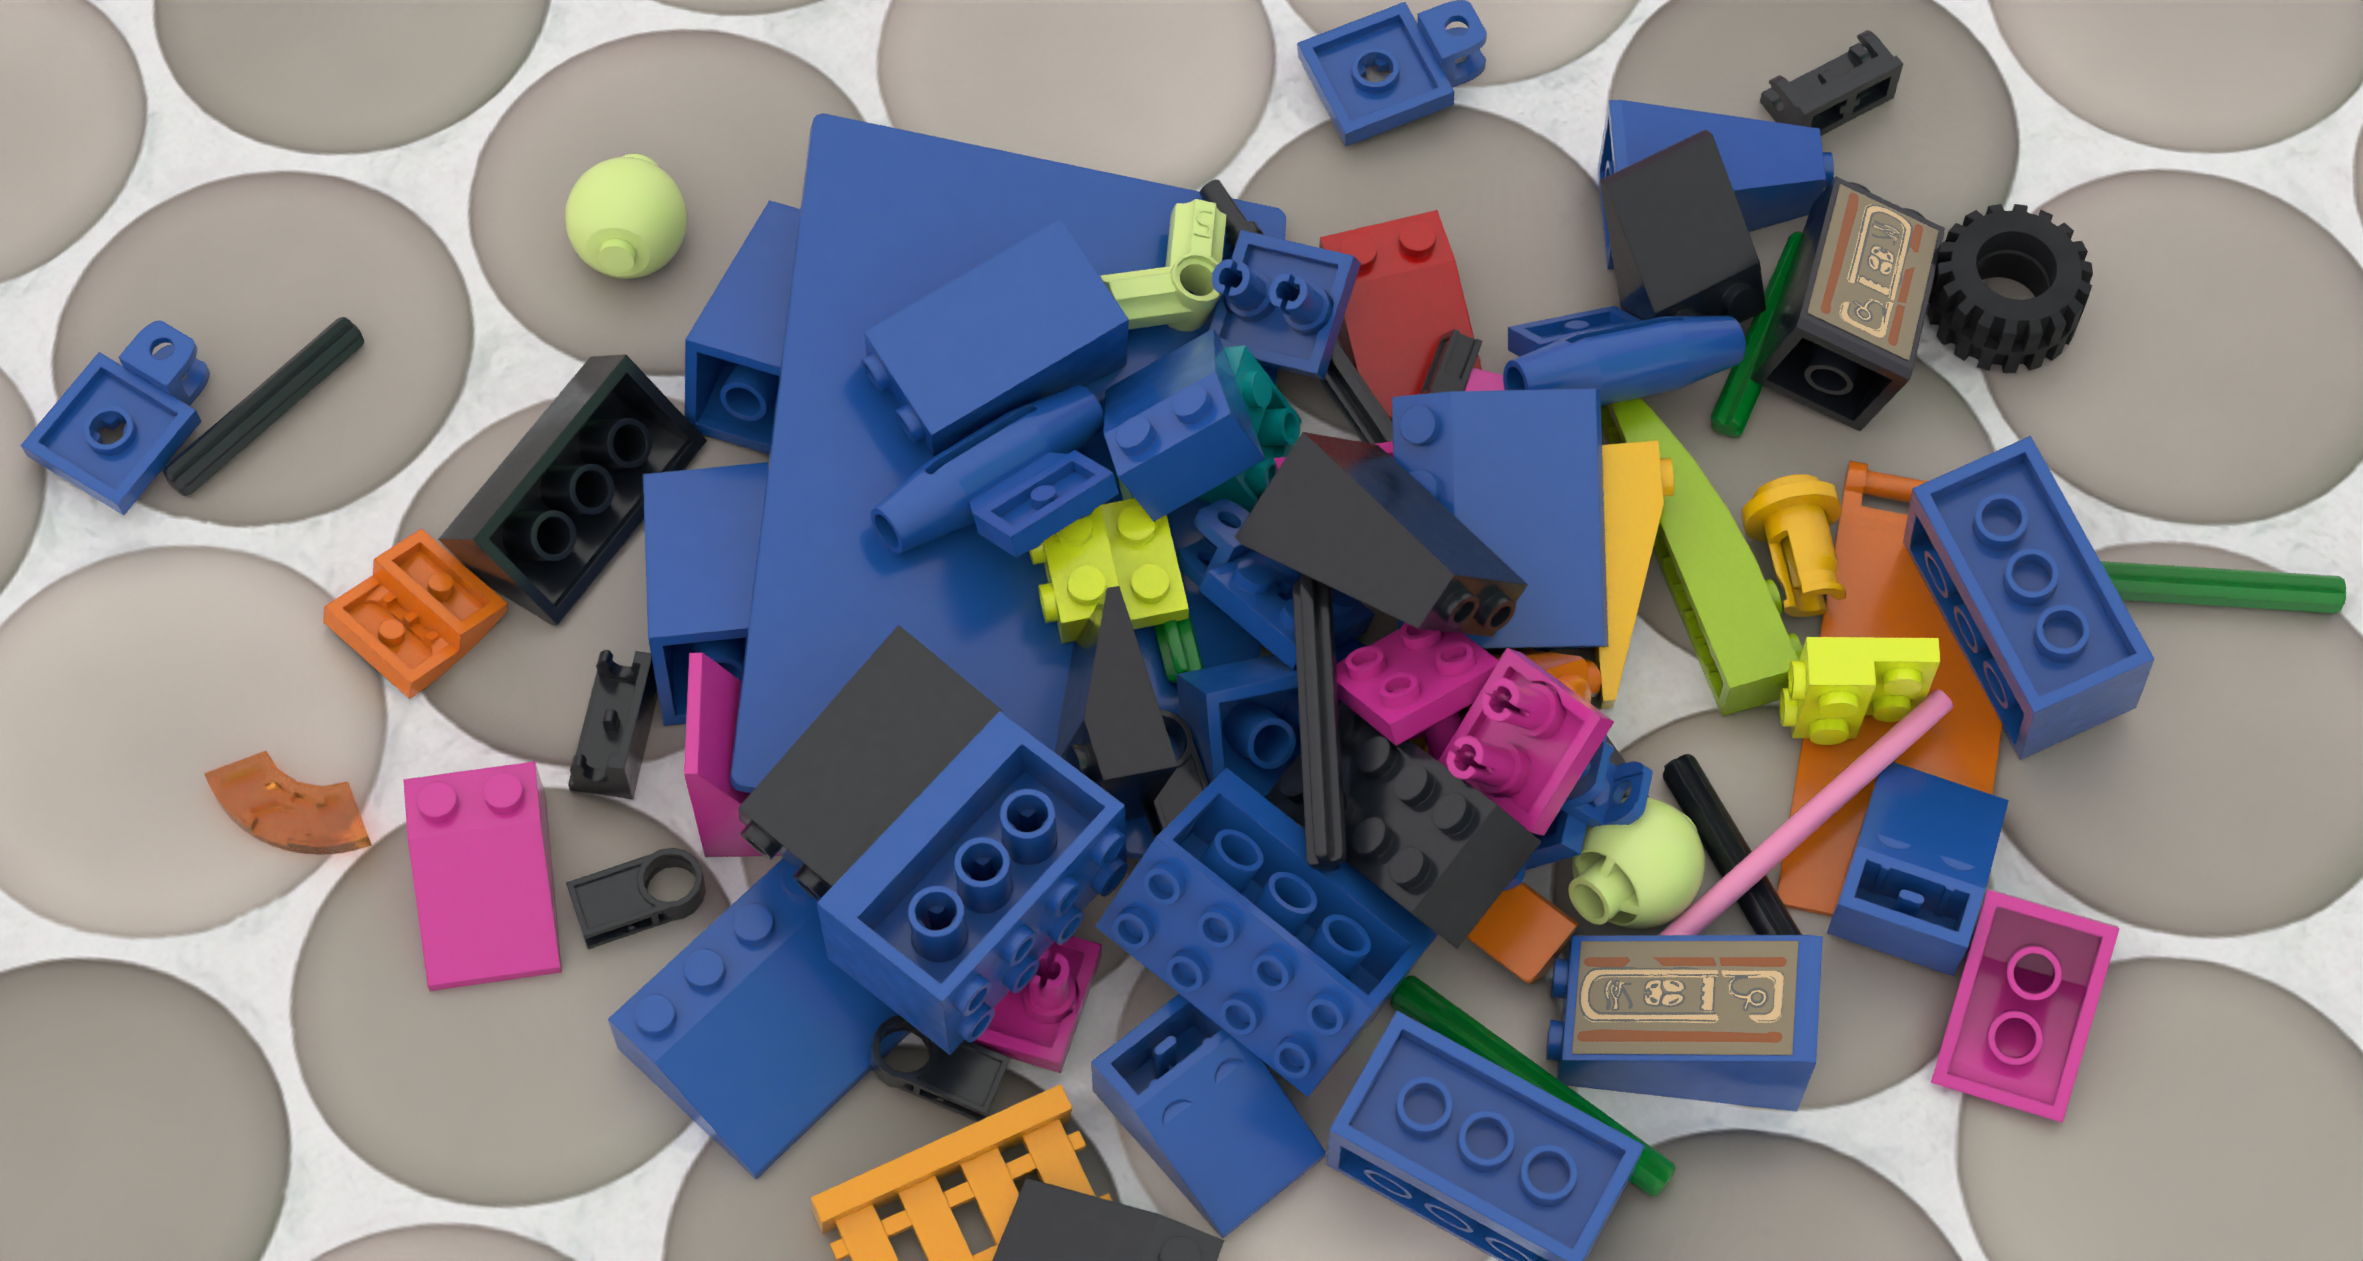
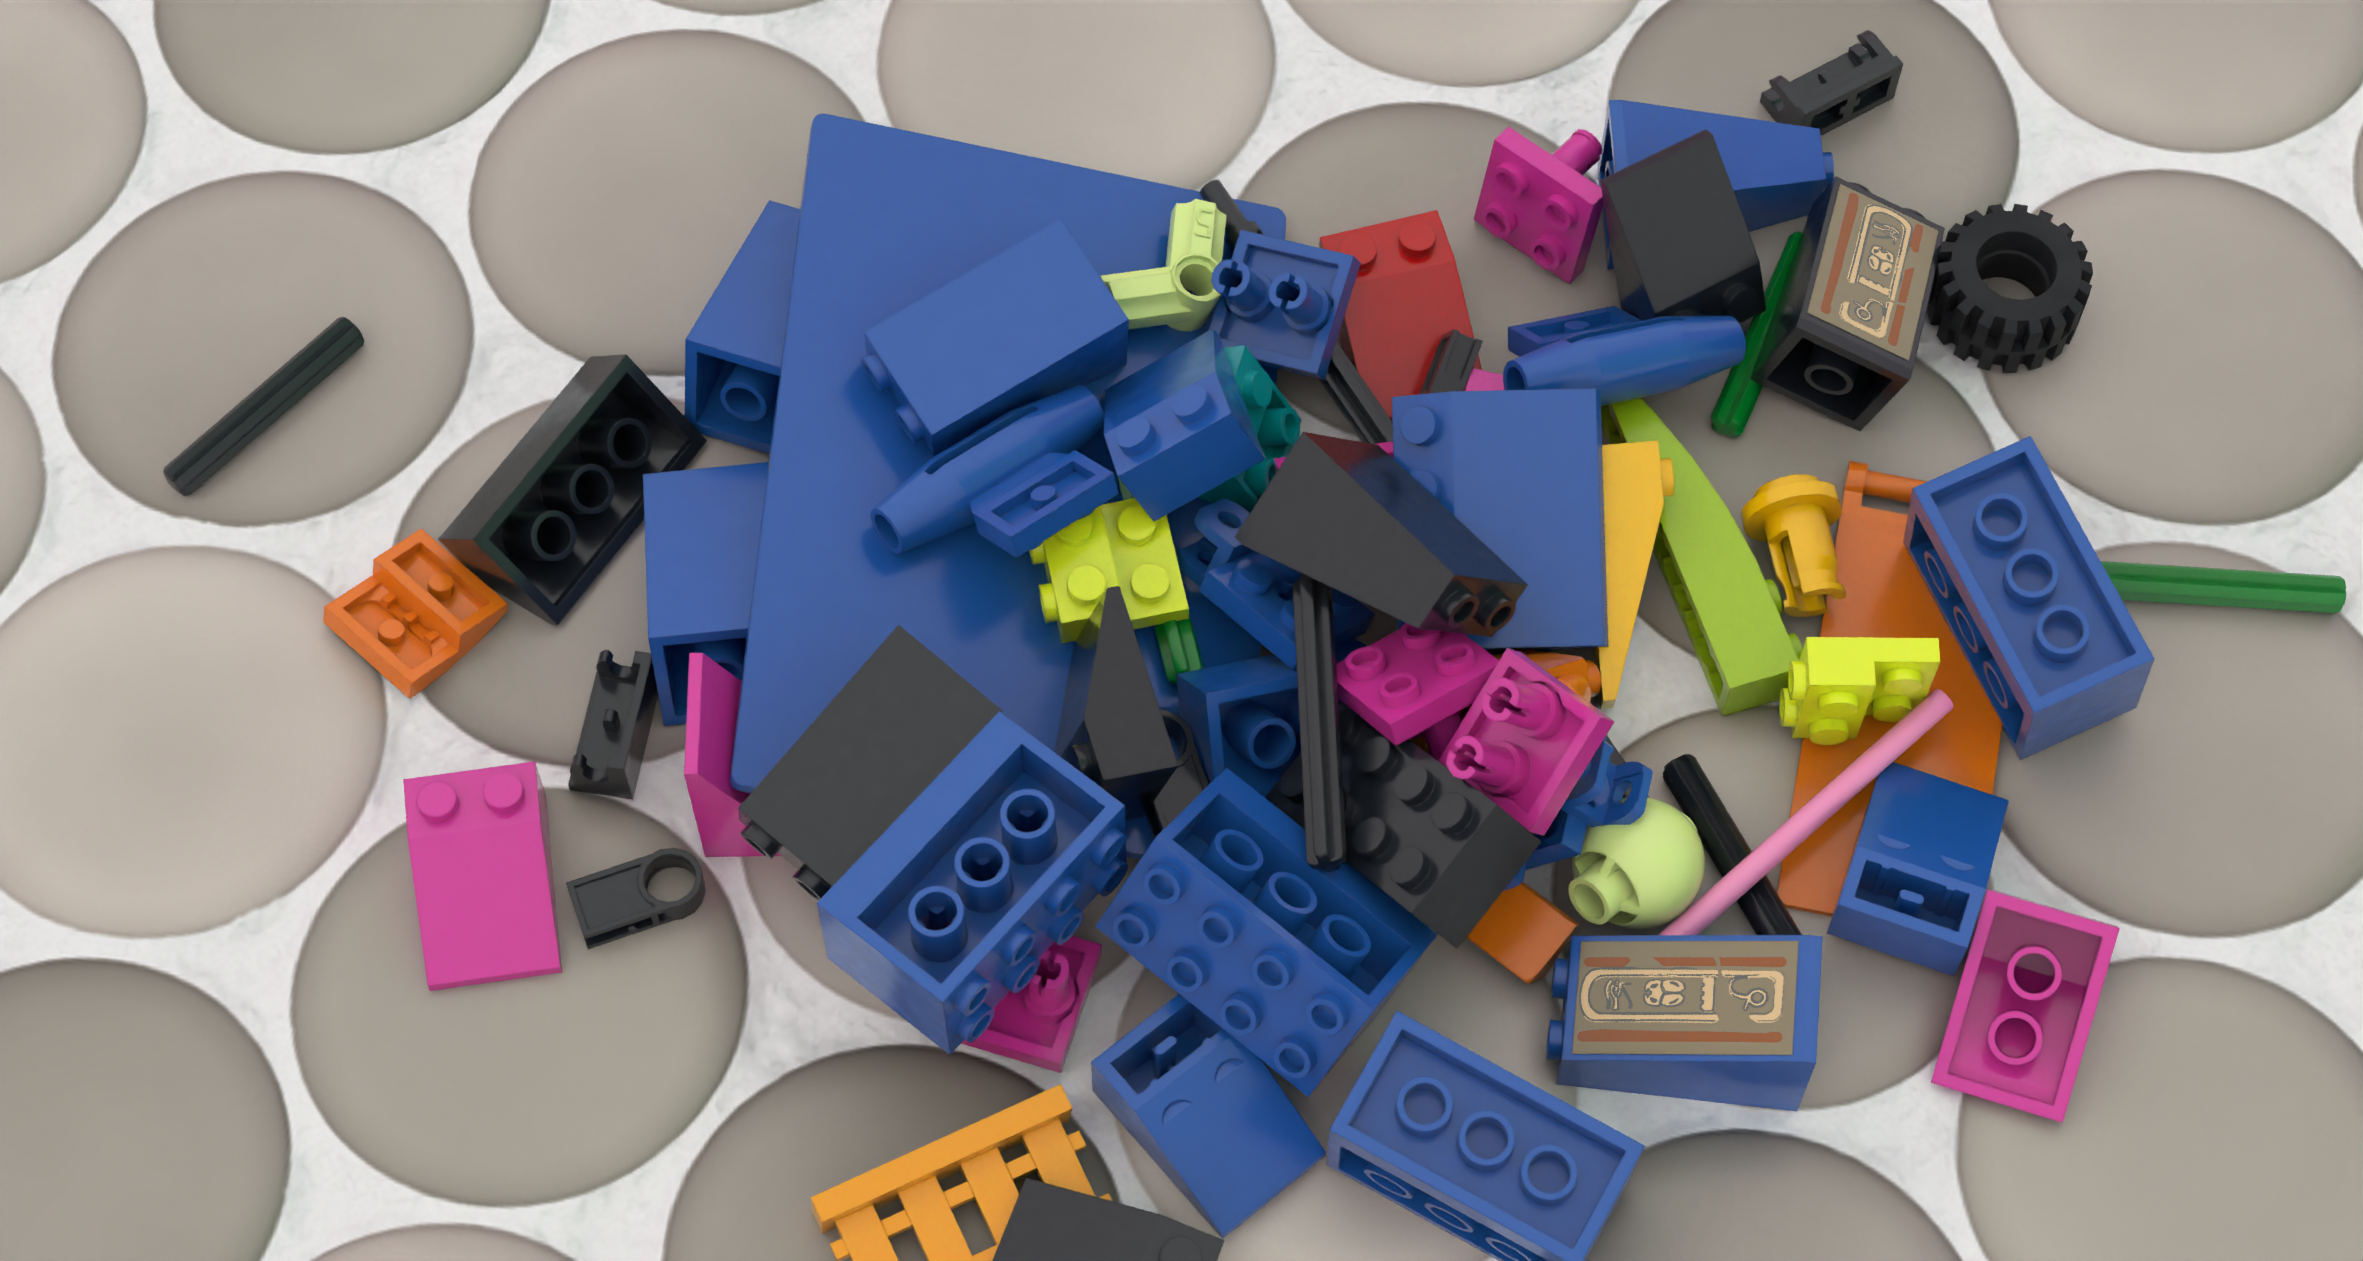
blue plate [20,320,210,515] -> none
clear orange tile [204,751,372,855] -> none
yellowish green brick [565,154,687,279] -> none
blue slope [608,857,910,1179] -> none
black piece [869,1015,1011,1122] -> none
blue plate [1297,0,1487,147] -> none
green axle [1390,975,1676,1196] -> none
none -> dark pink plate [1473,126,1604,284]

